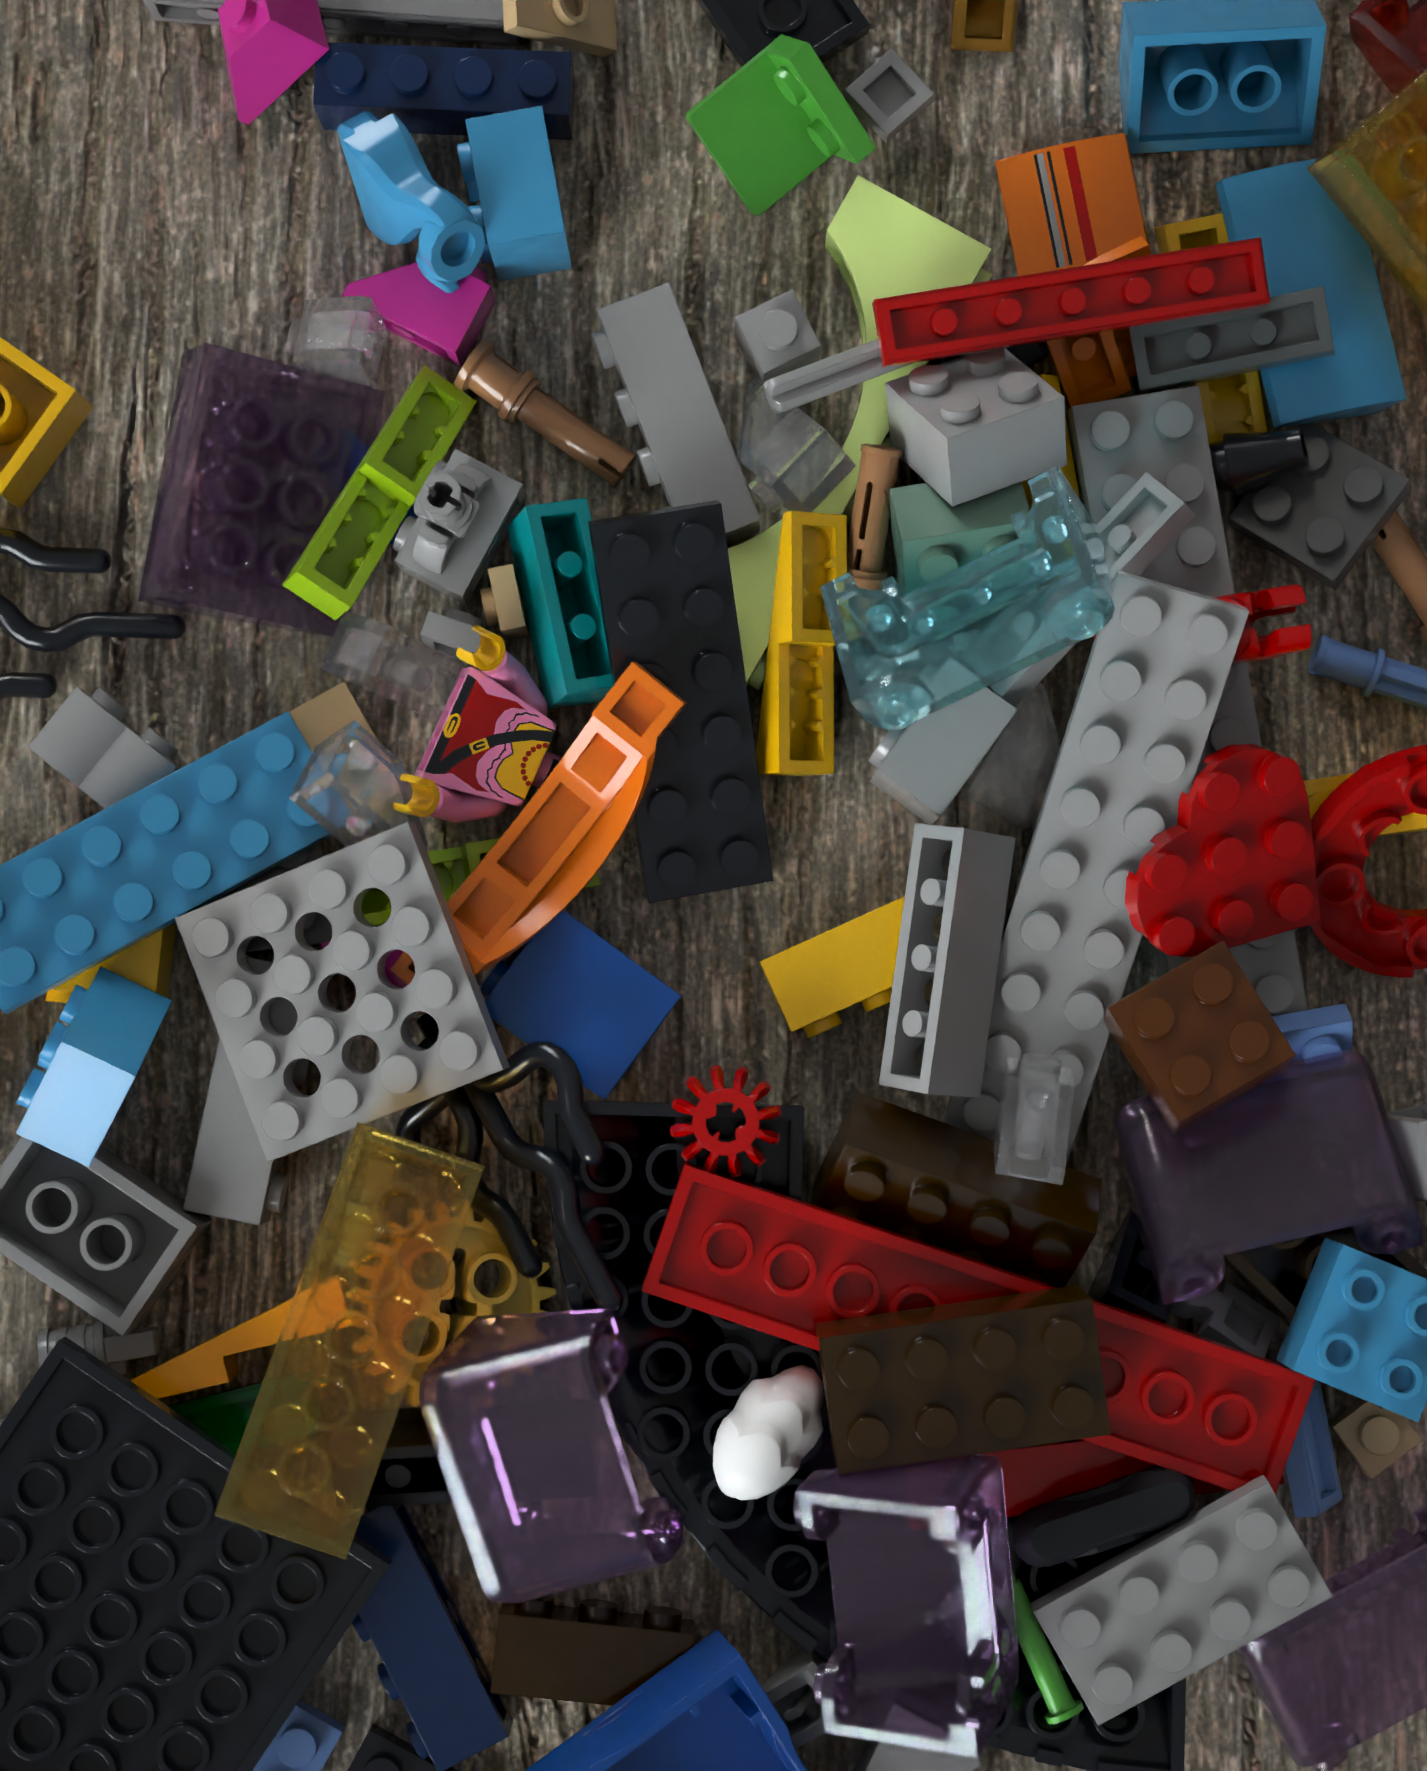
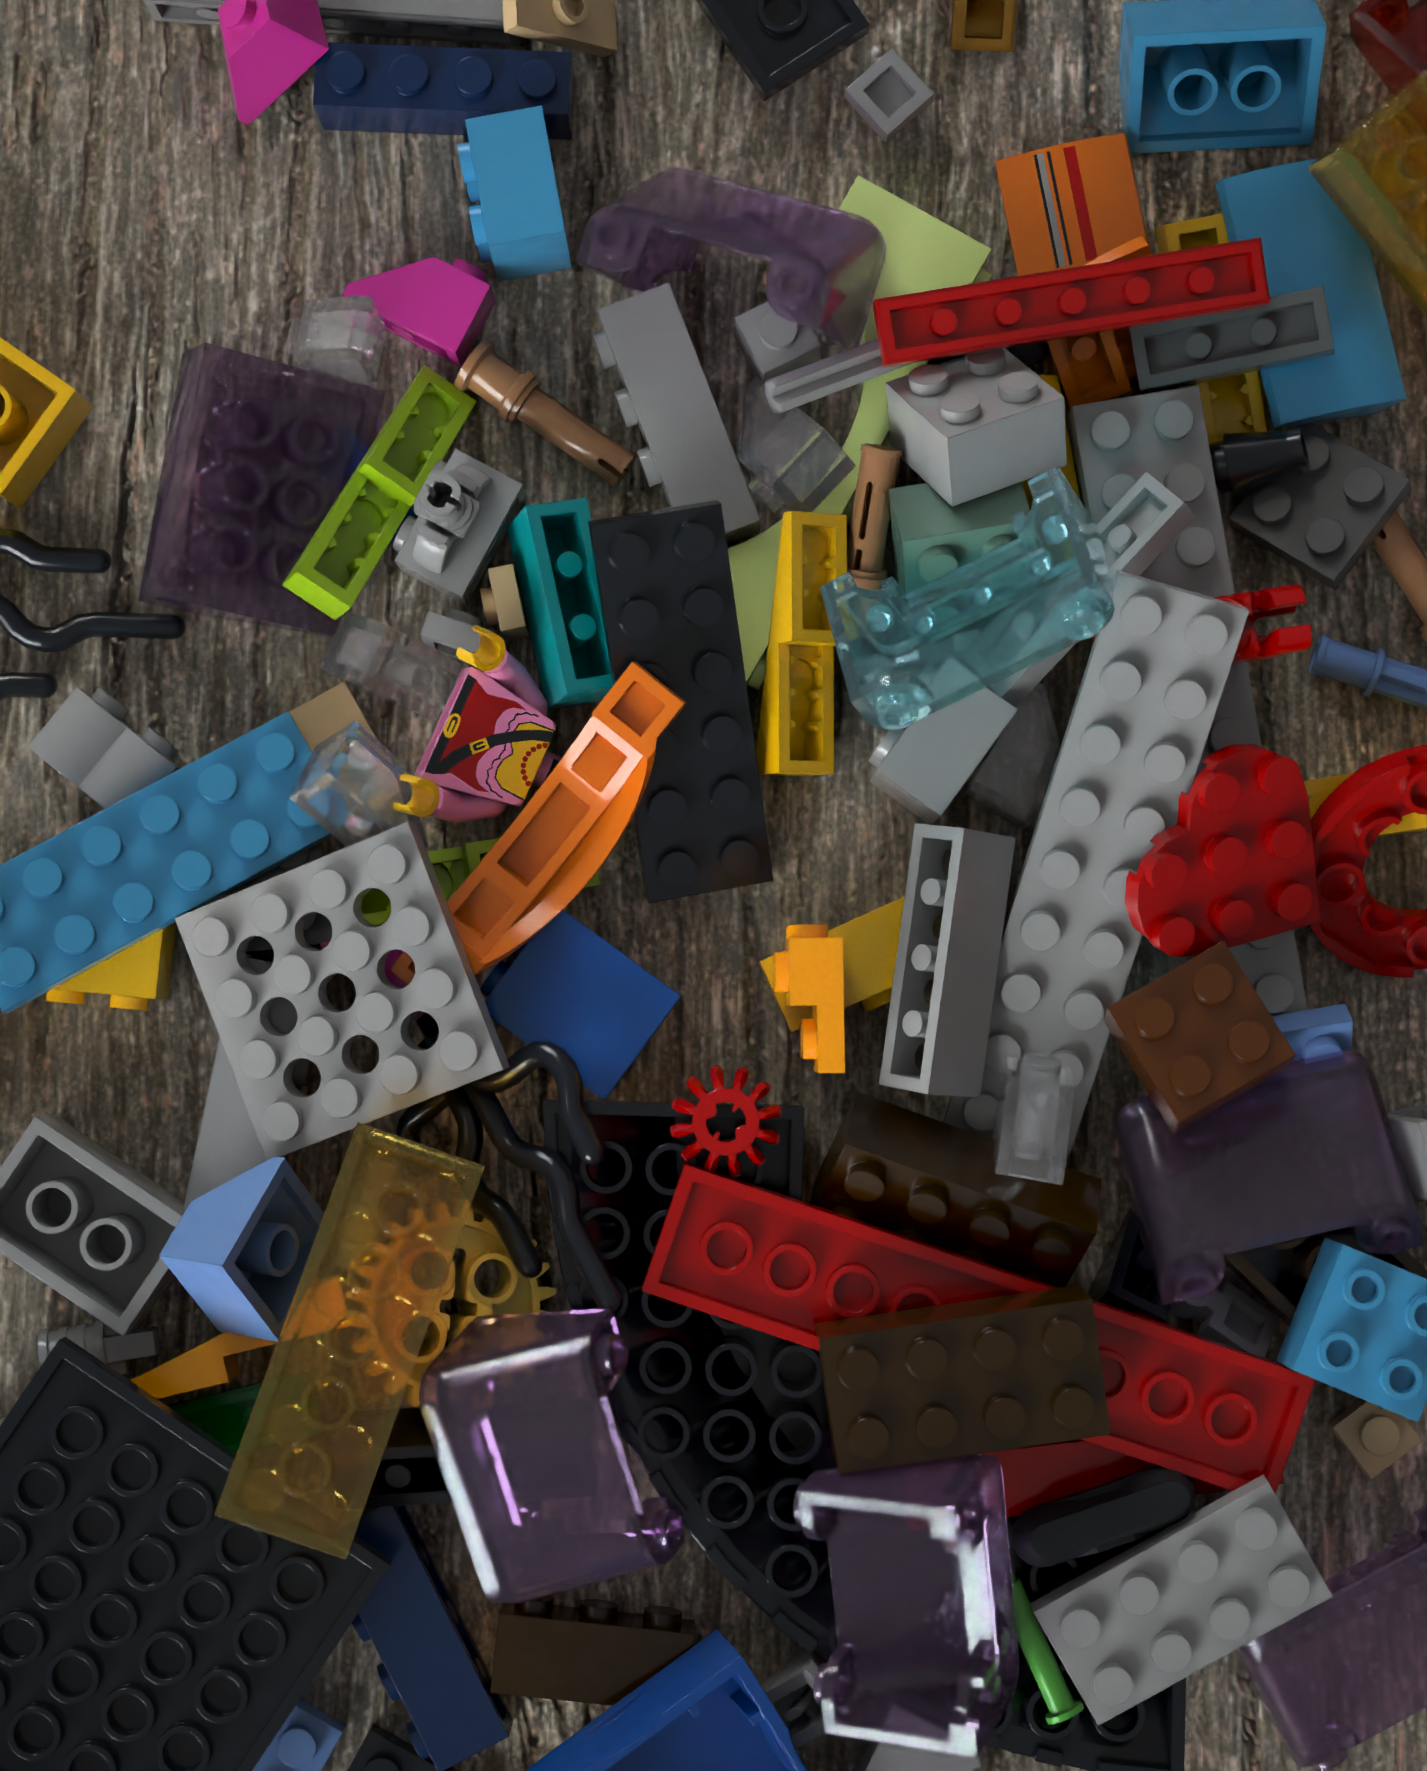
dark azure brick [16,967,172,1167] -> none
dark azure hips [337,111,485,293] -> none
bright green bracket [686,34,876,216] -> none
white arm [713,1365,823,1500] -> none
light blue tile [1285,1380,1343,1518] -> none
none -> medium blue slope [159,1156,339,1342]
none -> clear purple windscreen [576,168,886,350]
none -> light orange plate [773,924,845,1073]

